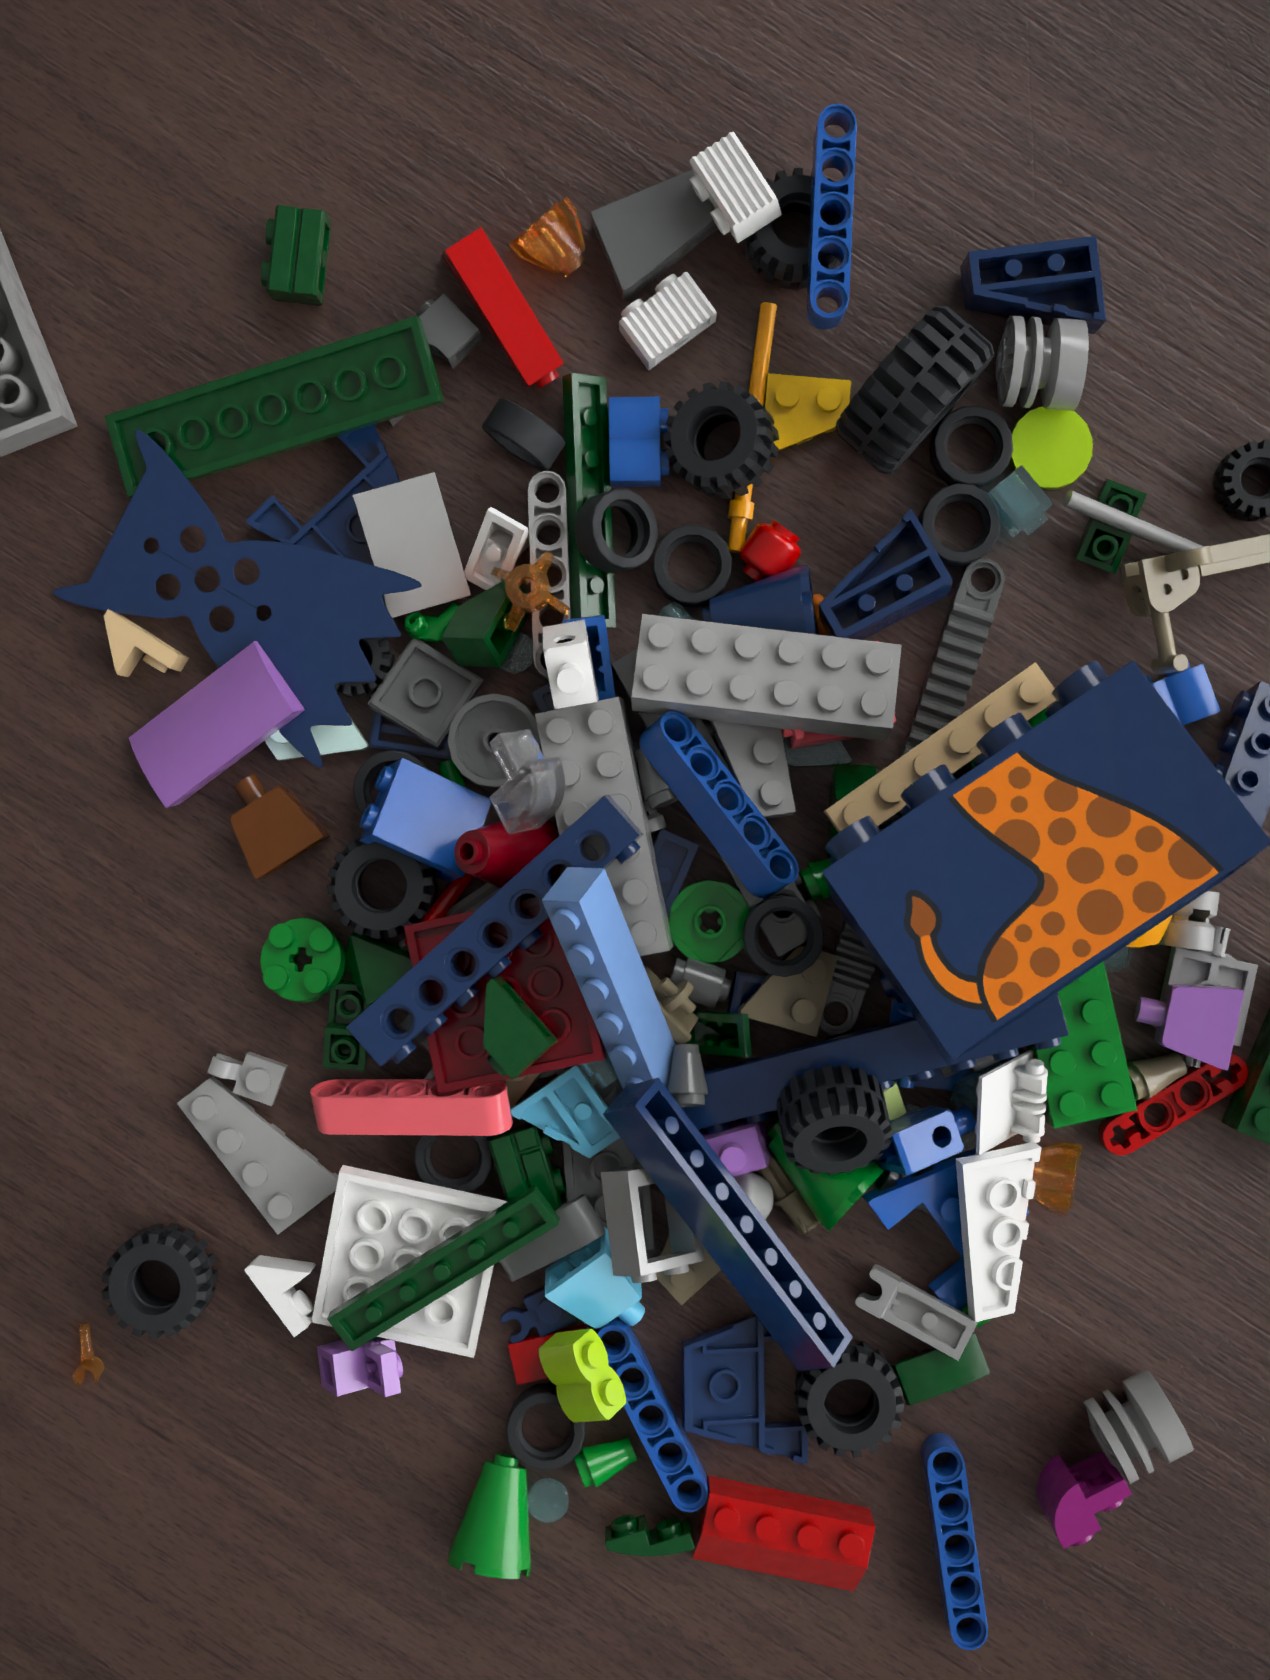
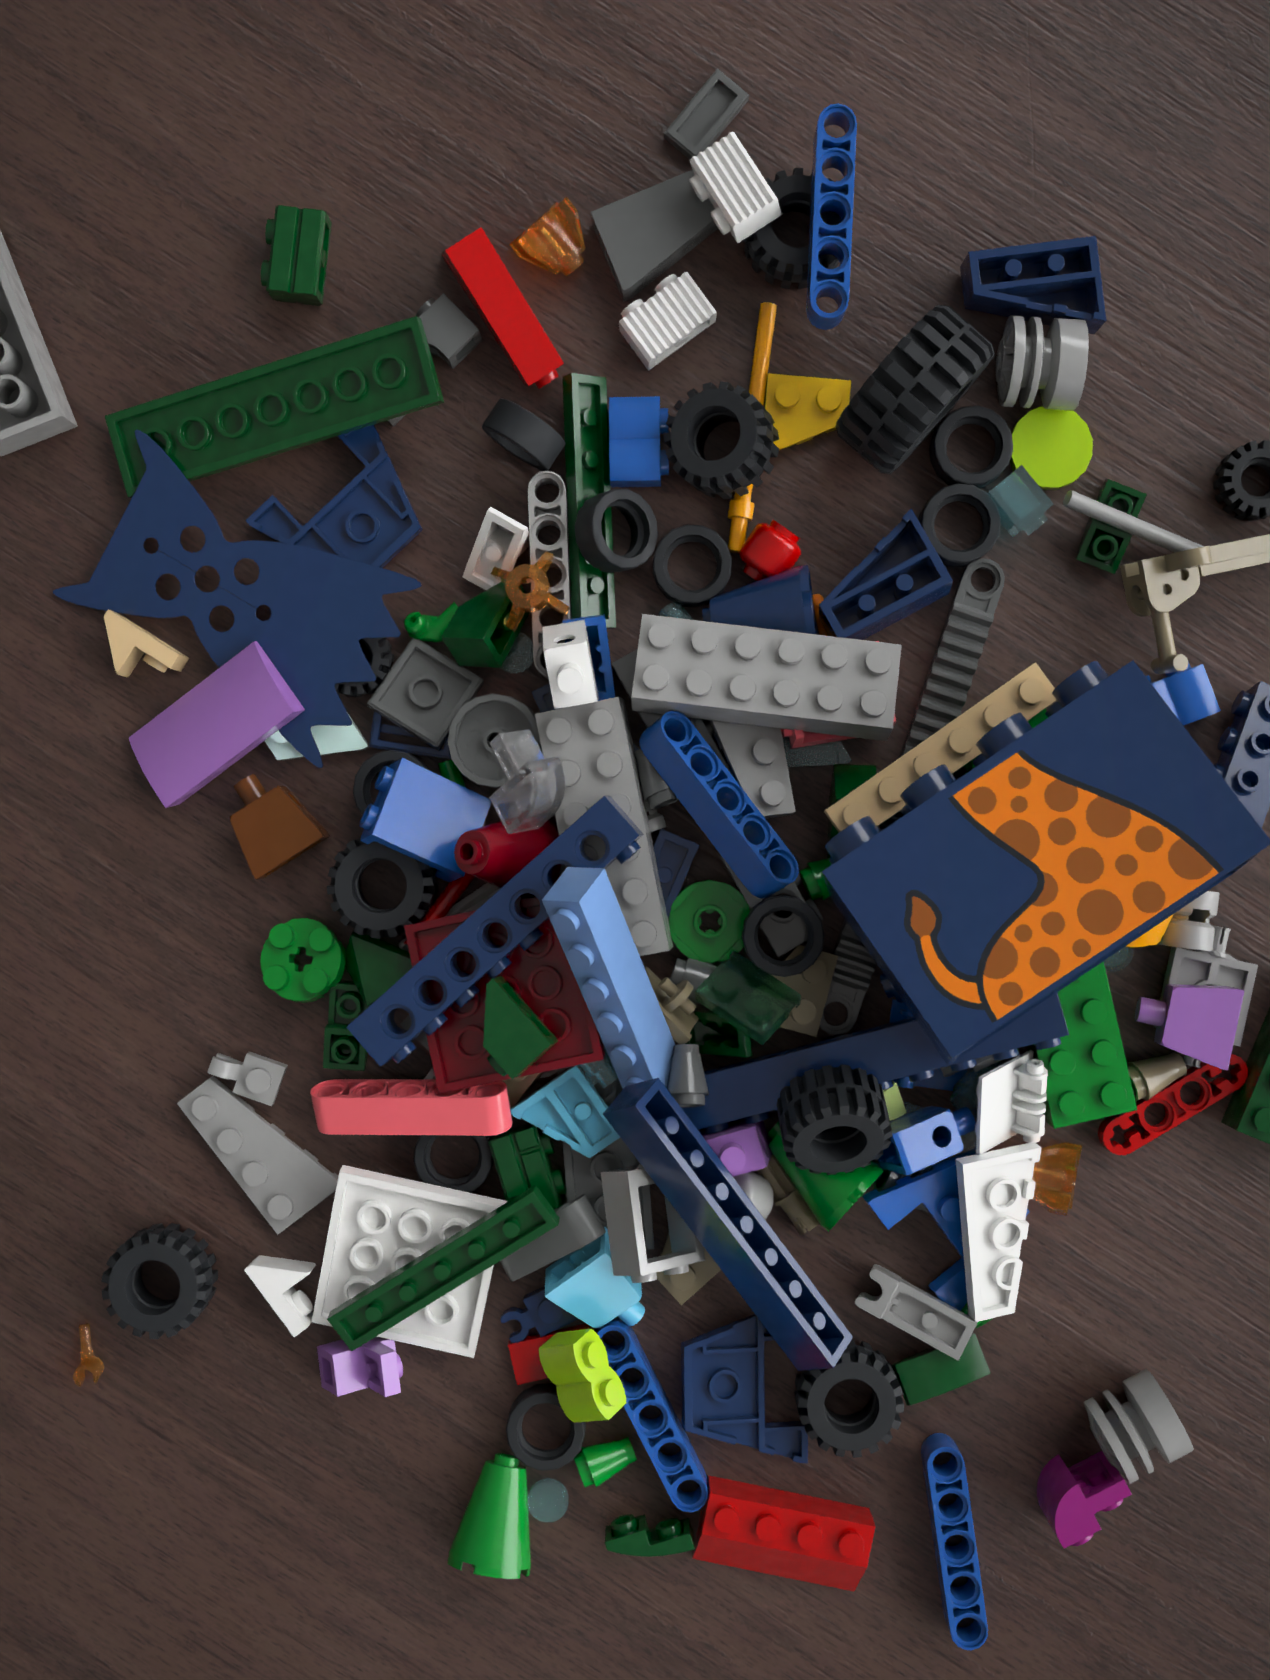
light grey tile [353,472,471,618] -> none
none -> dark grey tile [664,68,749,160]
none -> clear green plate [695,951,801,1045]

